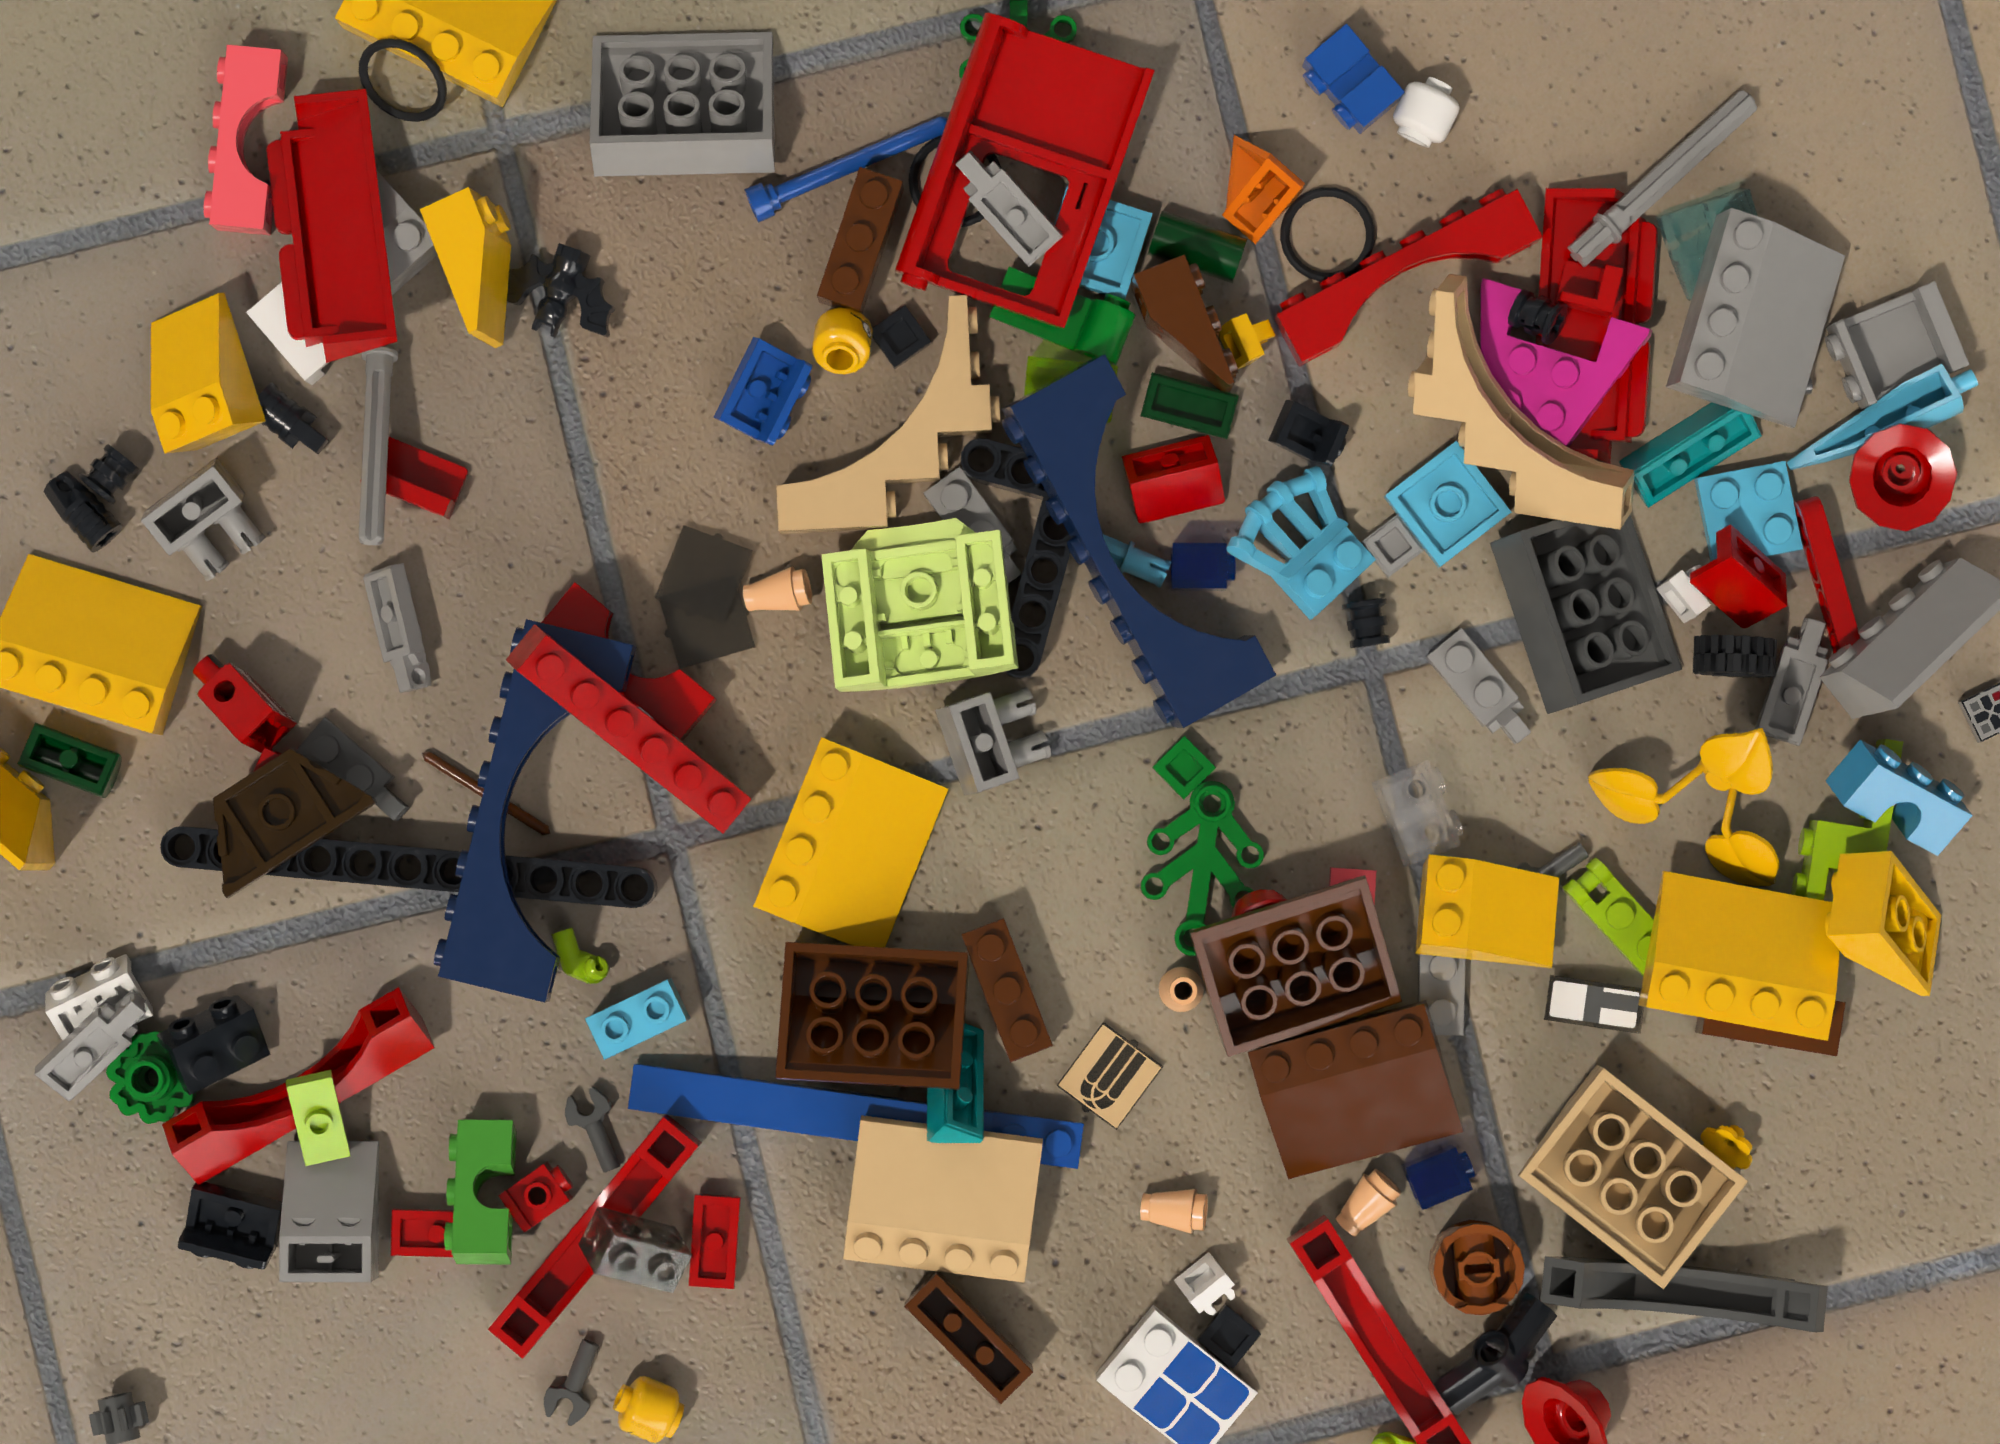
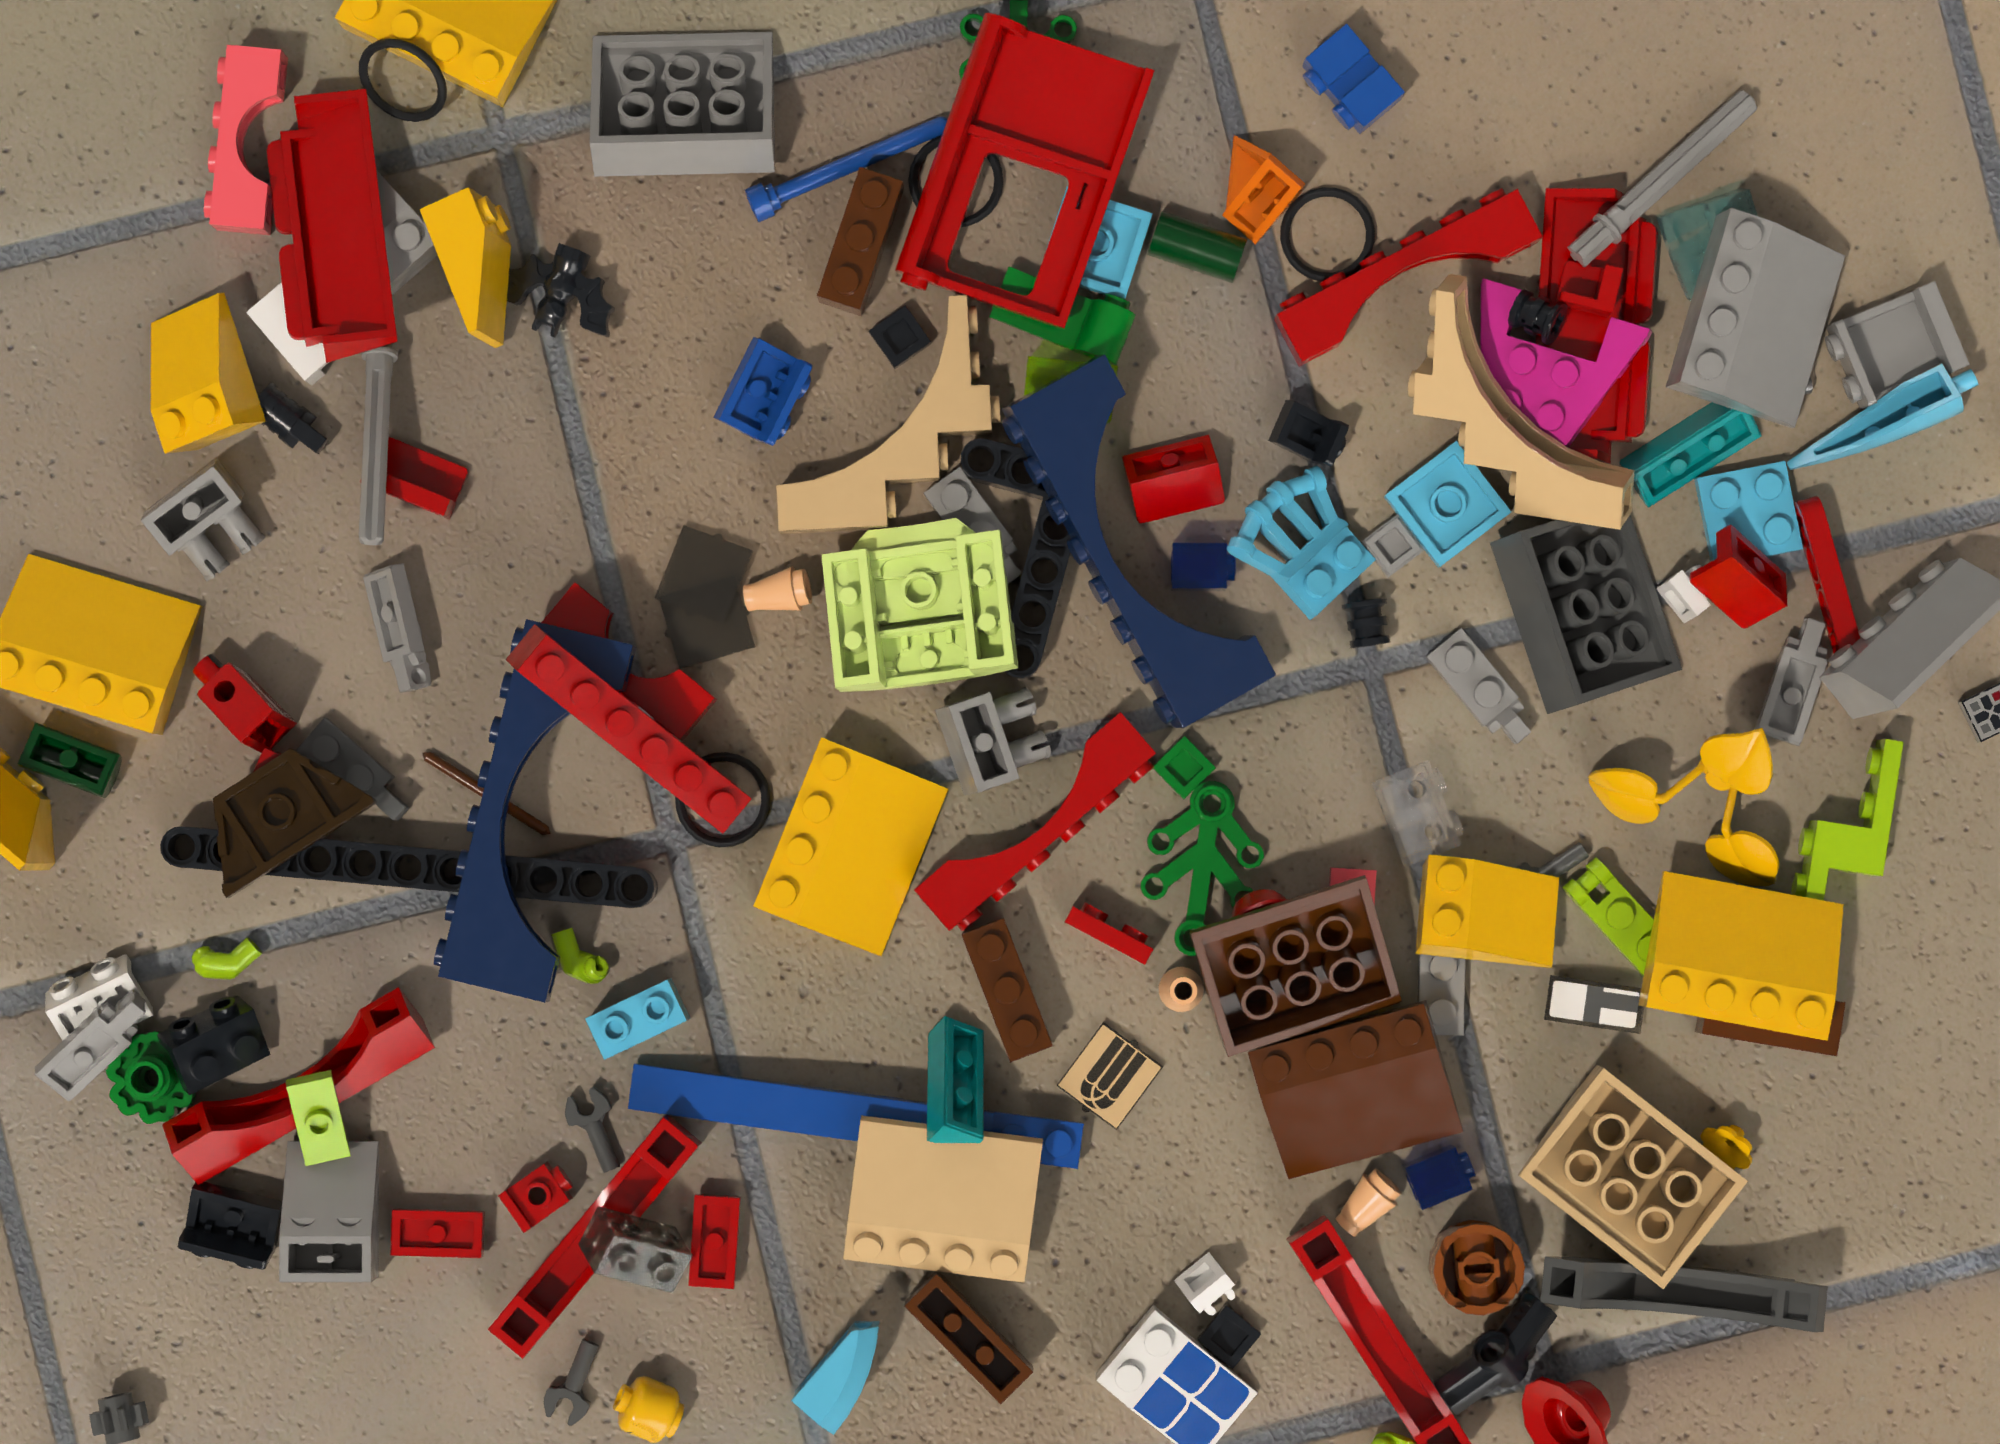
black hinge [43,471,123,553] -> none
black bush [78,444,139,504] -> none
bright green arch [444,1120,517,1265] -> none
reddish brown slope [775,942,969,1090] -> none
yellow head [812,307,873,375] -> none
light grey hinge [955,151,1064,267] -> none
medium azure axle [1103,534,1171,588] -> none
reddish brown slope [1131,255,1239,393] -> none
dark green tile [1140,372,1239,439] -> none
light nougat cone [1140,1189,1208,1234] -> none
yellow tile [1219,313,1276,369] -> none
white head [1393,77,1460,148] -> none
black tyre [1693,635,1777,678] -> none
dark azure arch [1825,740,1973,856] -> none
yellow slope [1825,851,1942,996] -> none
red hat [1849,423,1958,532] -> none
none -> lime arm [192,937,263,980]
none -> black tyre [675,752,771,848]
none -> medium azure slope [791,1321,880,1435]
none -> red arch [914,712,1156,932]
none -> red plate [1064,902,1153,965]

